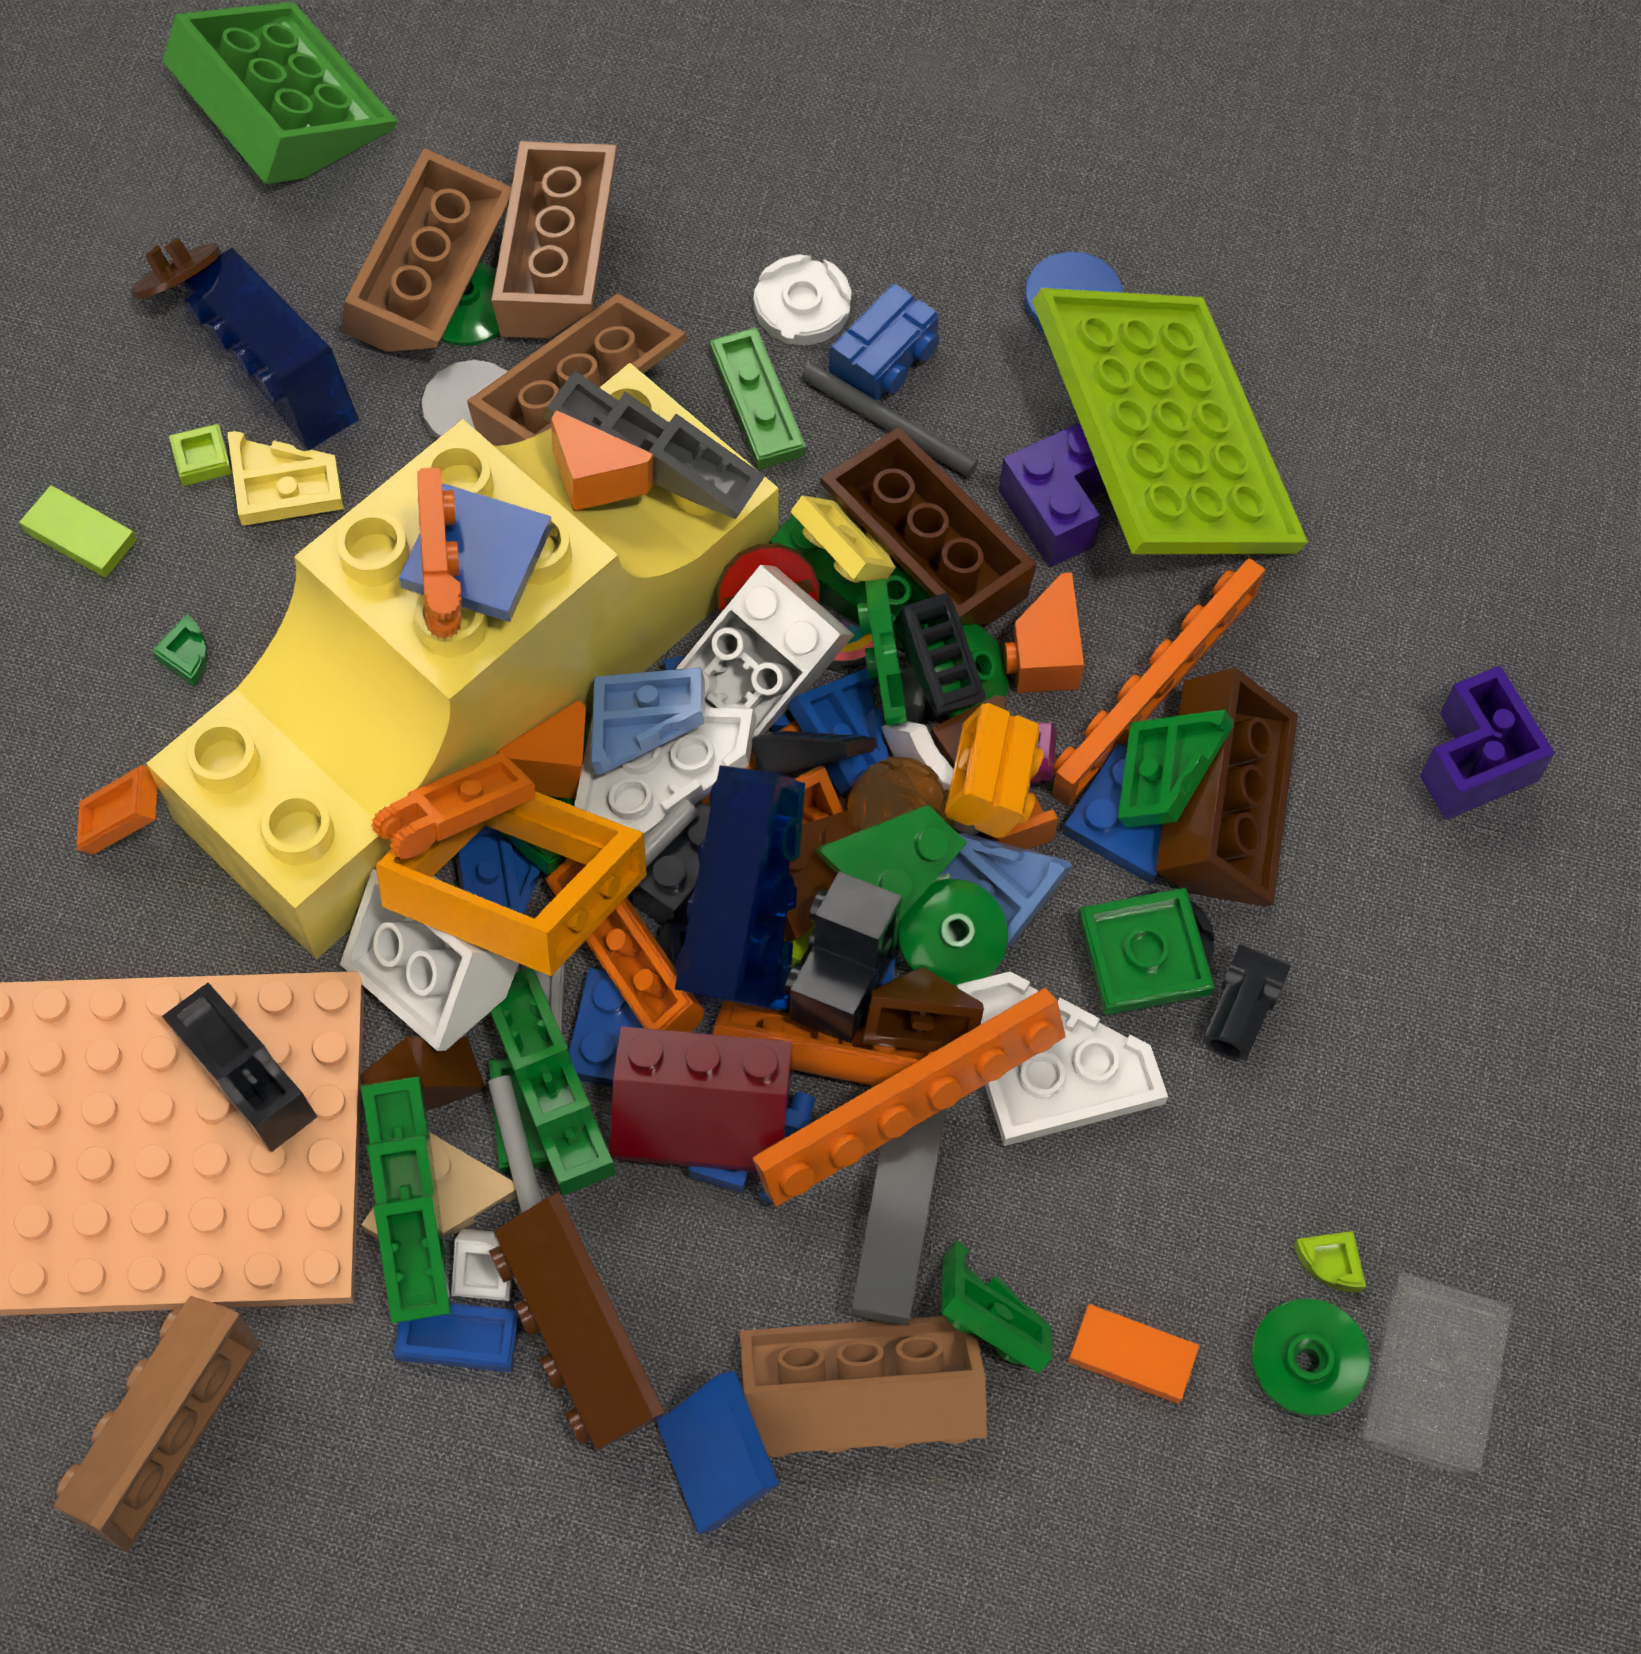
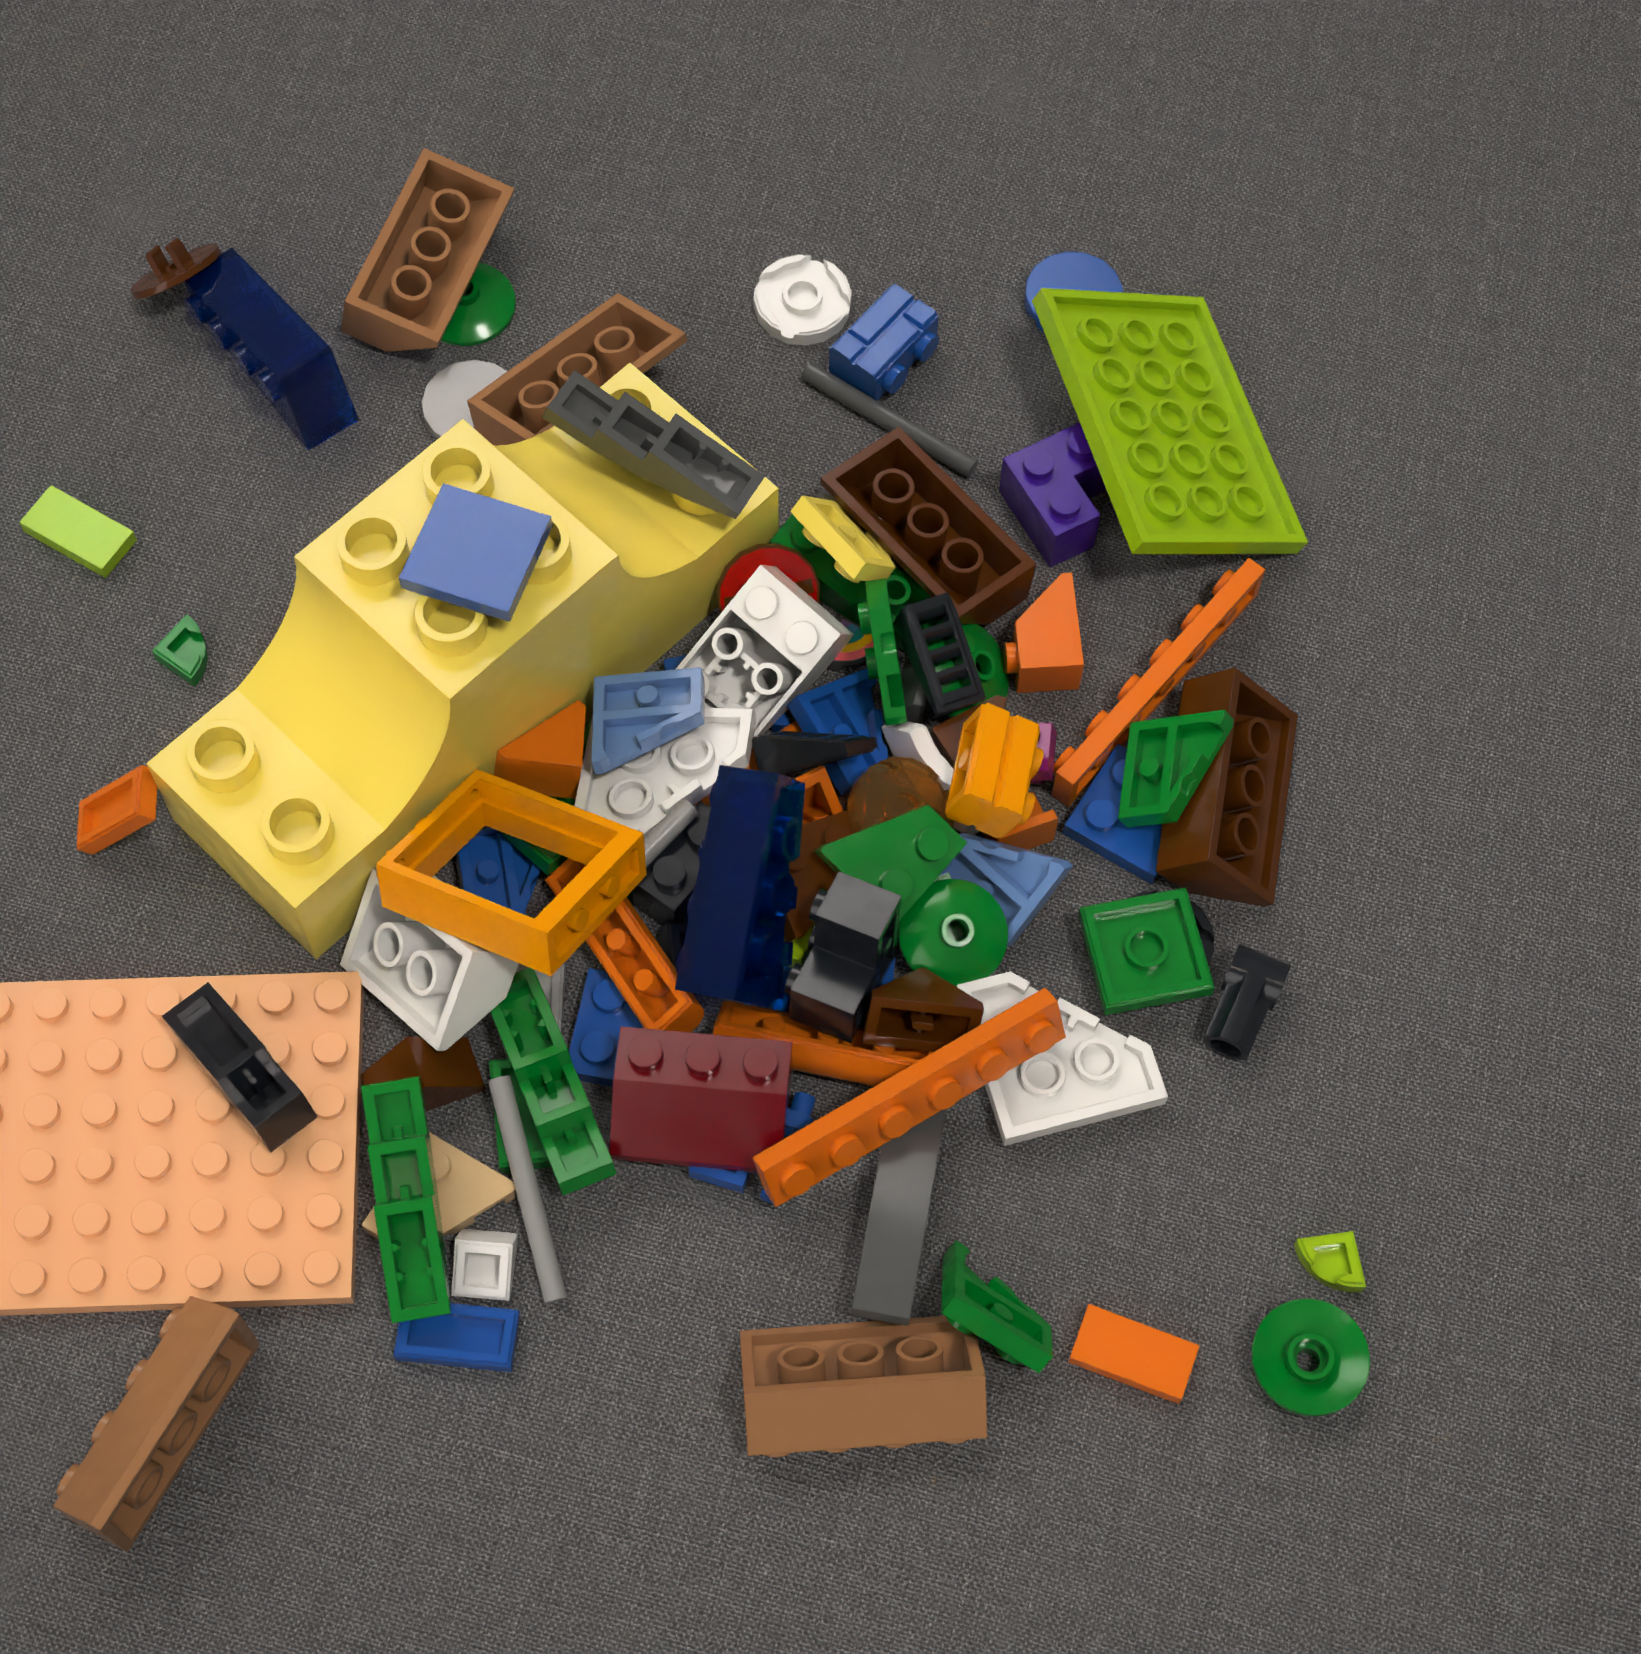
bright green slope [162,2,398,184] -> none
lime tile [169,423,233,486] -> none
light yellow wing [227,431,344,526] -> none
orange hinge [371,752,535,860] -> none
orange hinge [417,467,462,640] -> none
reddish brown slope [489,1192,664,1452] -> none
medium nougat slope [491,141,618,339] -> none
orange slope [551,410,653,511] -> none
blue tile [657,1371,779,1534] -> none
bright green tile [710,327,806,470] -> none
clear tile [1359,1272,1513,1478] -> none
dark purple brick [1420,665,1555,820] -> none

